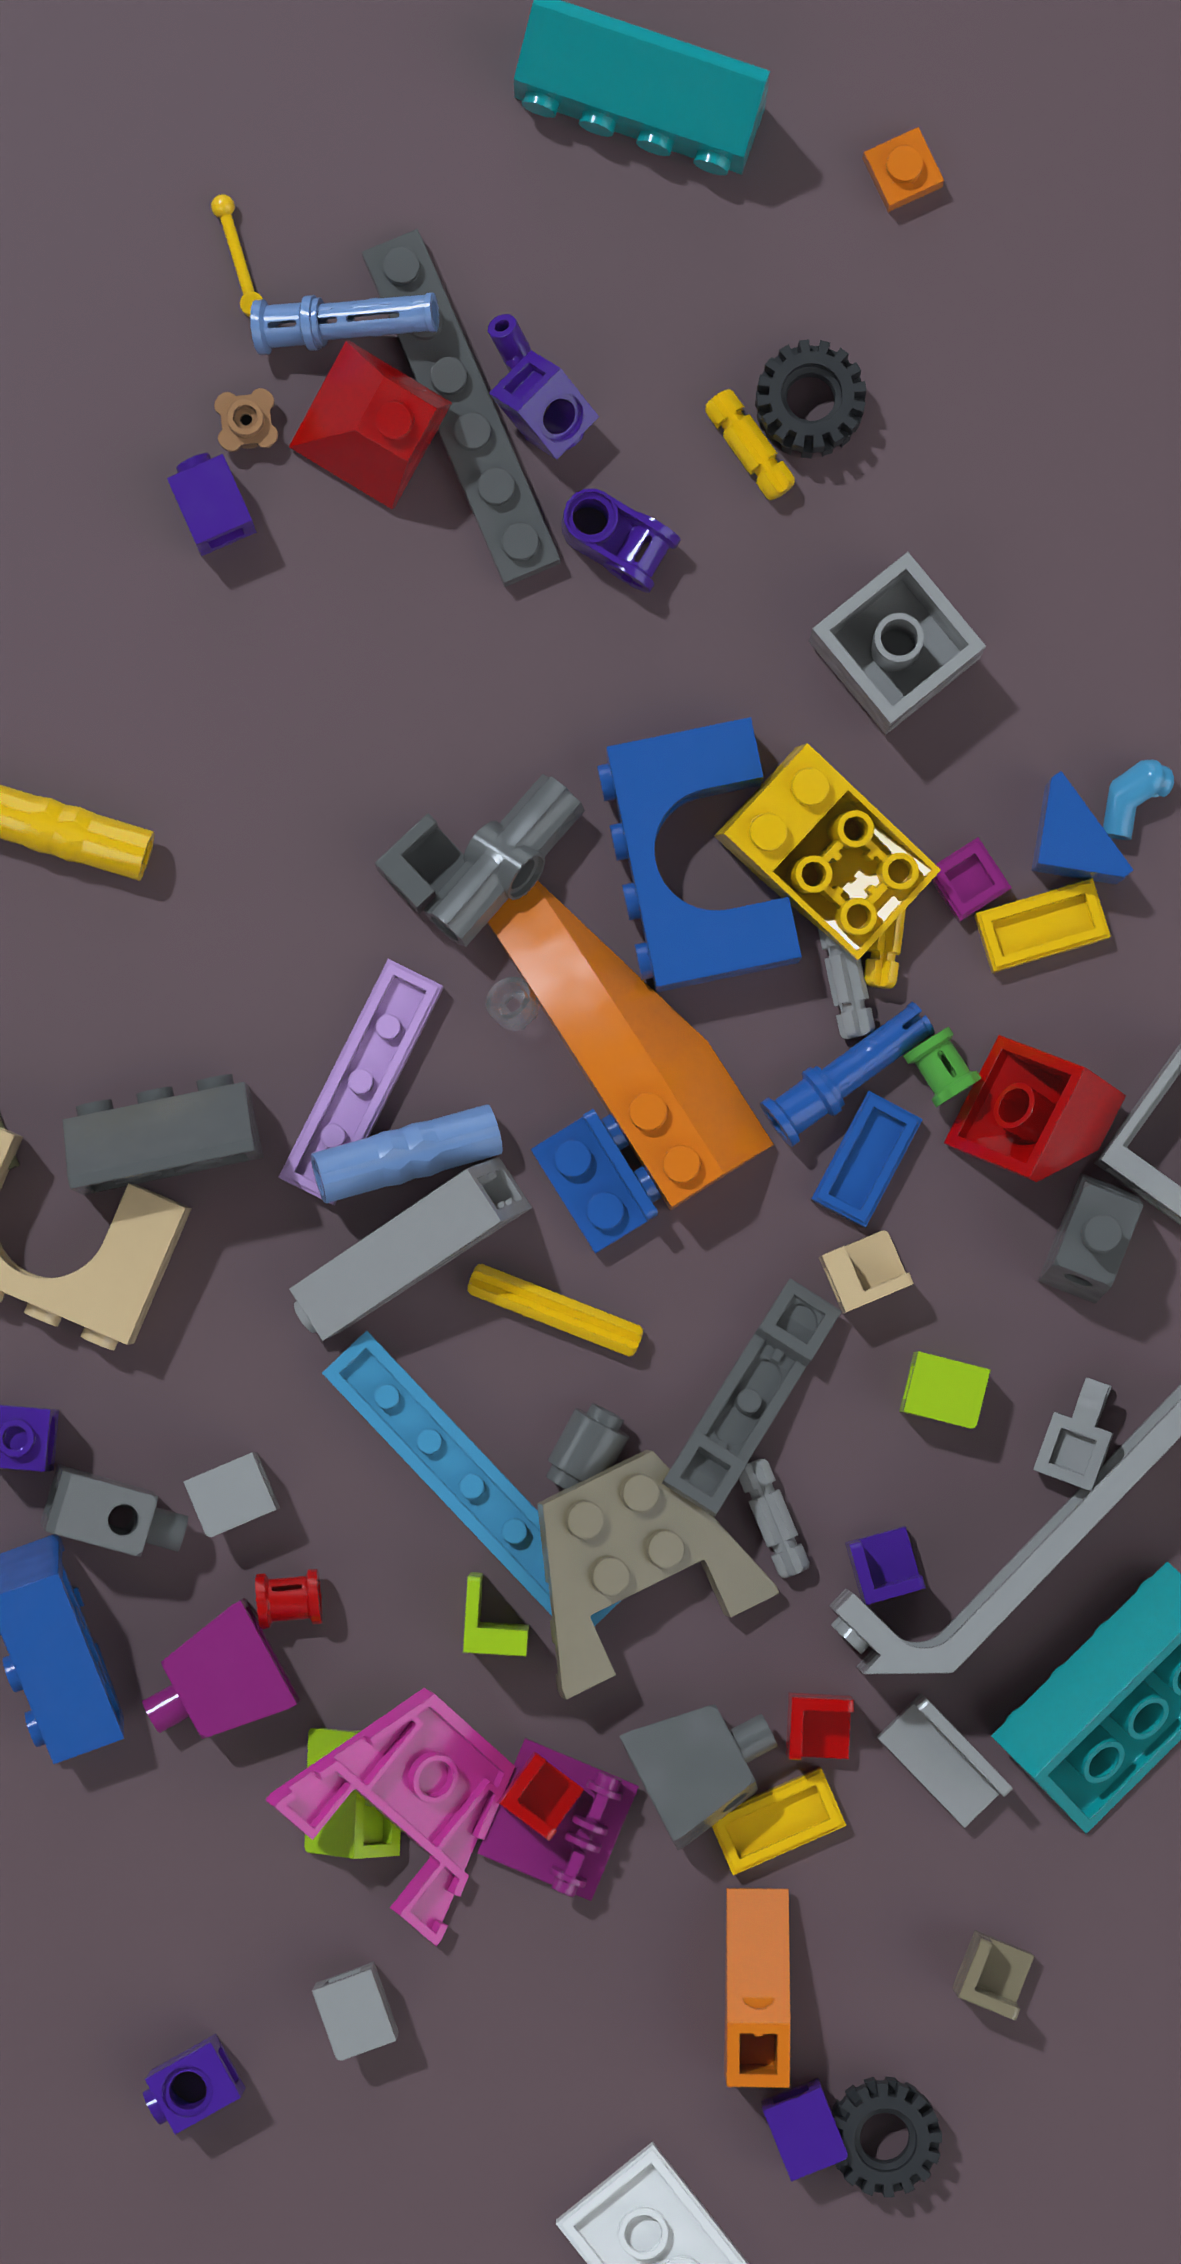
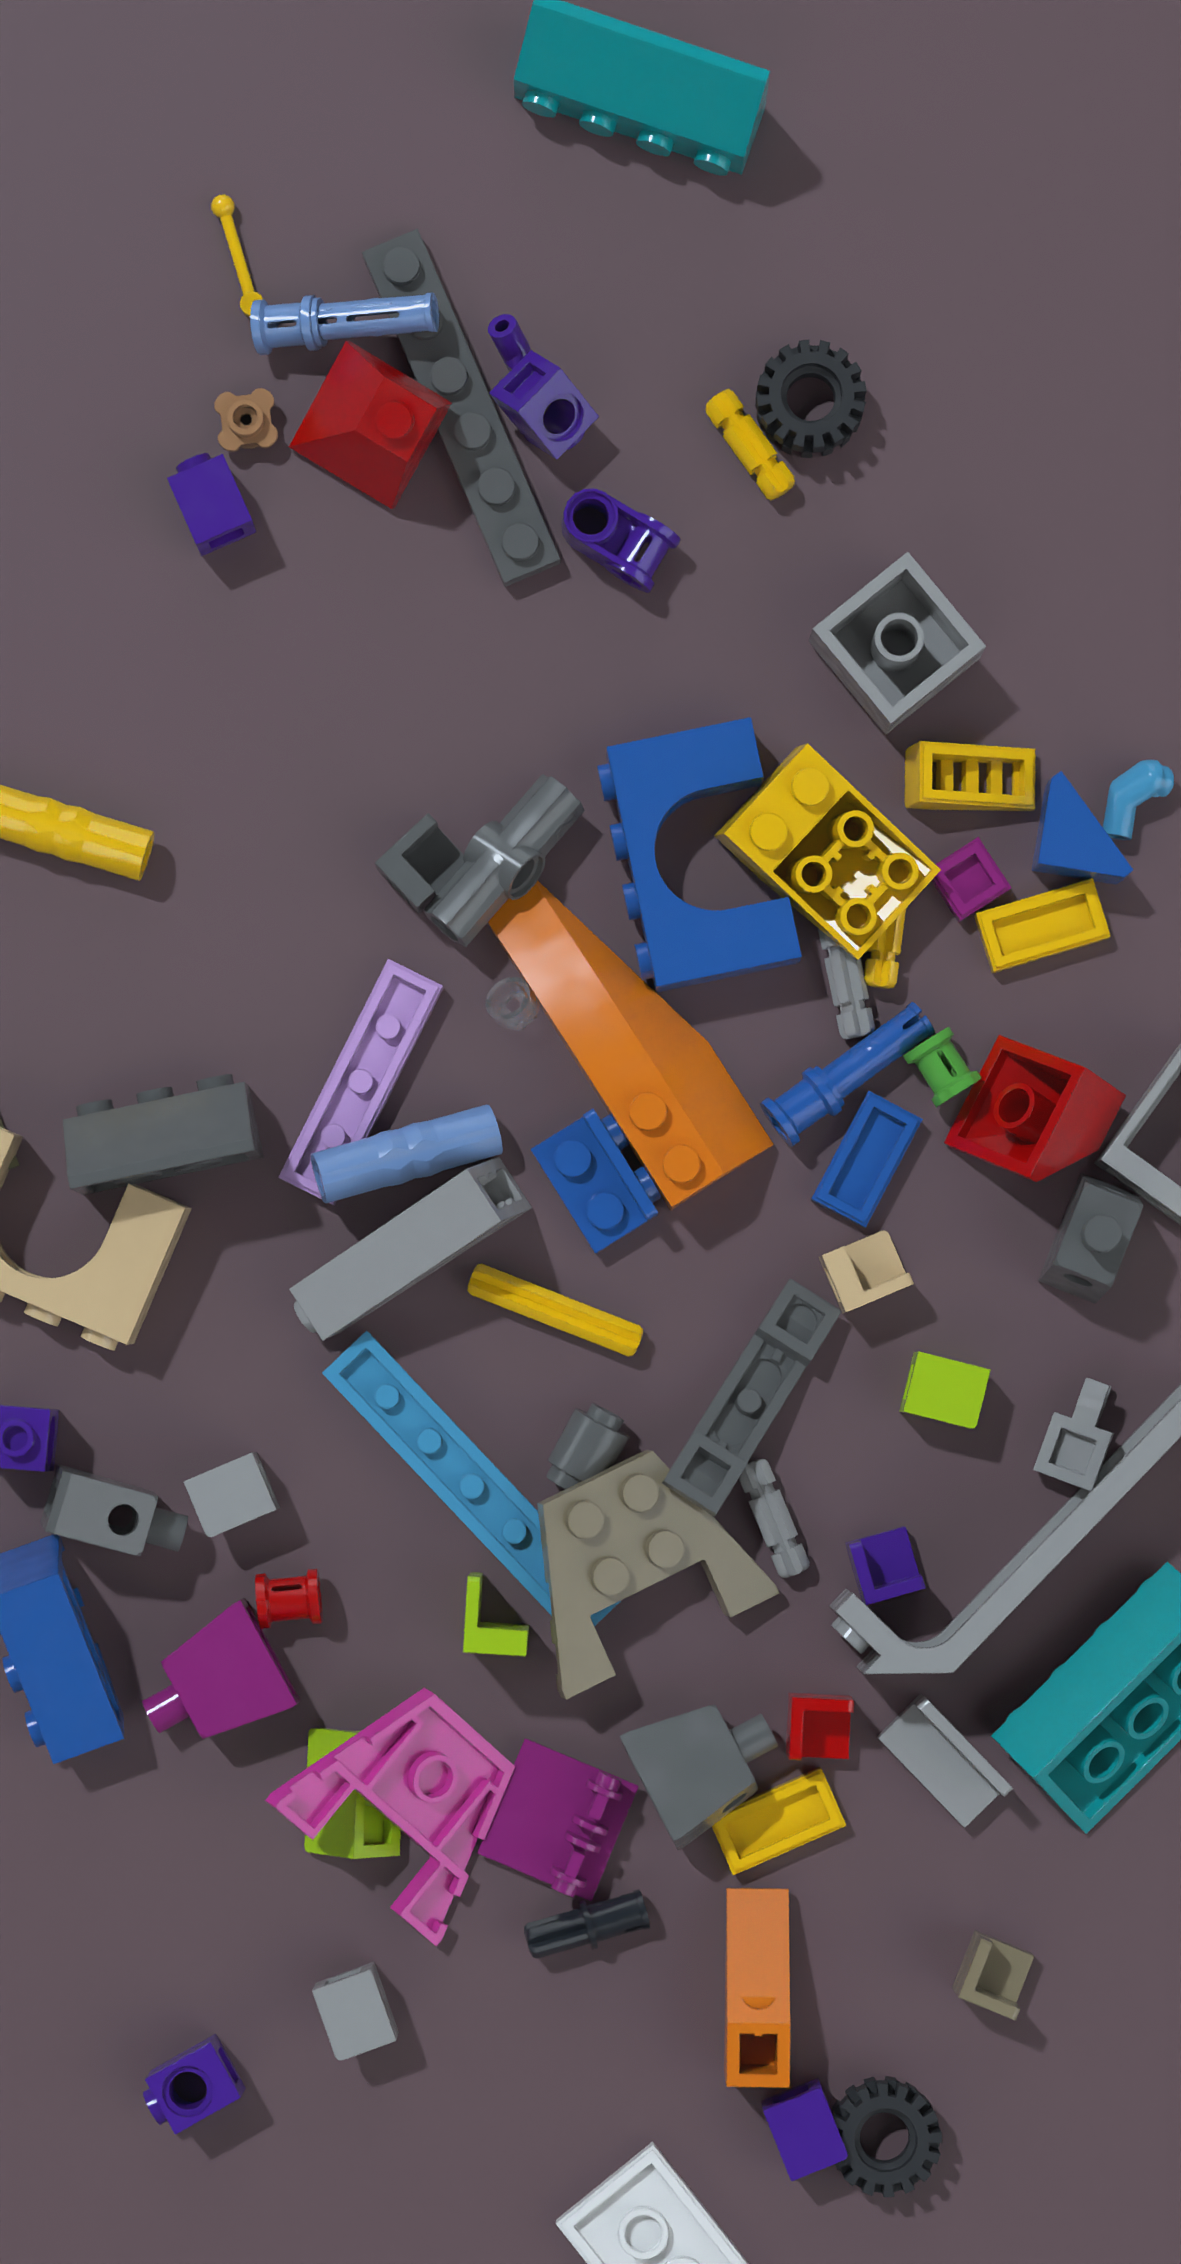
red panel [497,1752,585,1841] -> none
orange plate [862,127,944,212] -> none
none -> black axle [524,1889,650,1959]
none -> yellow slope [905,741,1035,811]

